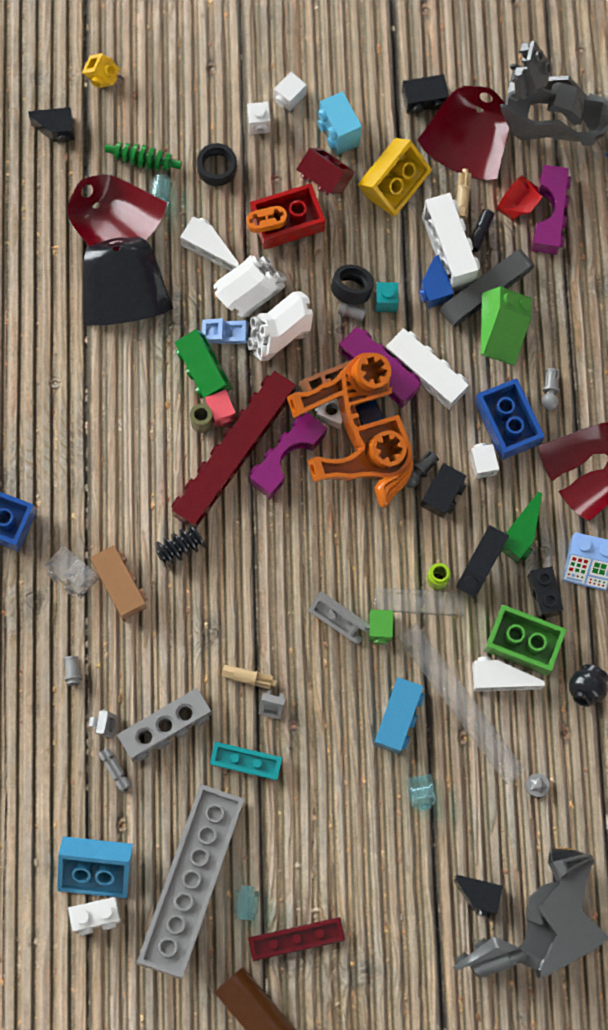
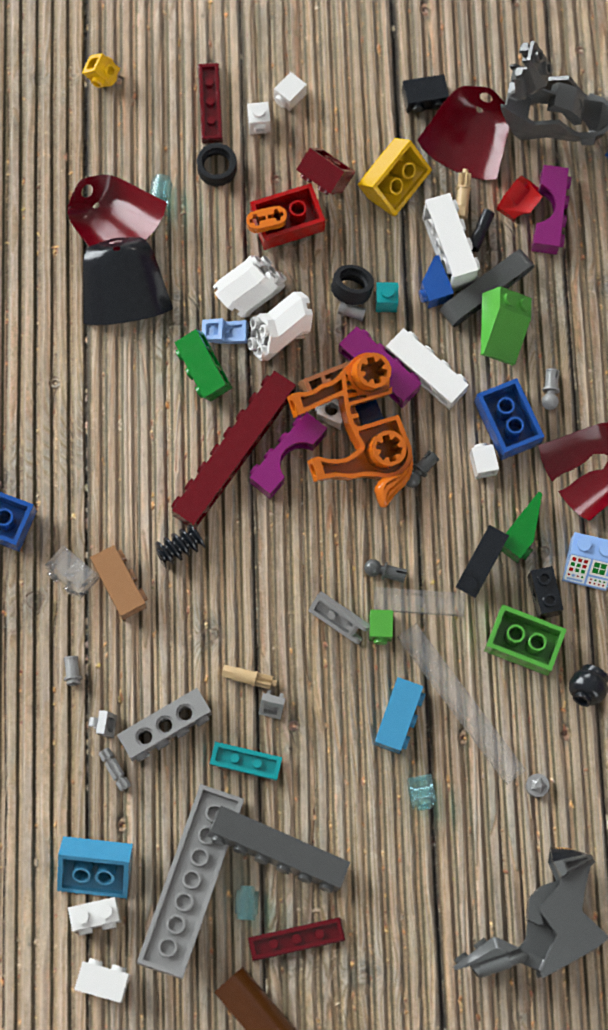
black slope [28,107,75,143] -> none
green piece [104,142,182,171] -> none
white slope [180,216,239,272] -> none
olive brick [190,404,213,433] -> none
coral brick [205,389,236,427] -> none
medium azure brick [317,91,362,156] -> none
black brick [420,463,468,519] -> none
lime brick [426,563,451,590] -> none
black slope [454,875,503,918] -> none
white slope [472,657,545,692] -> none
none -> white brick [74,958,130,1003]
none -> dark red tile [198,63,223,143]
none -> dark grey brick [207,806,350,893]
none -> dark grey pin [364,559,407,583]

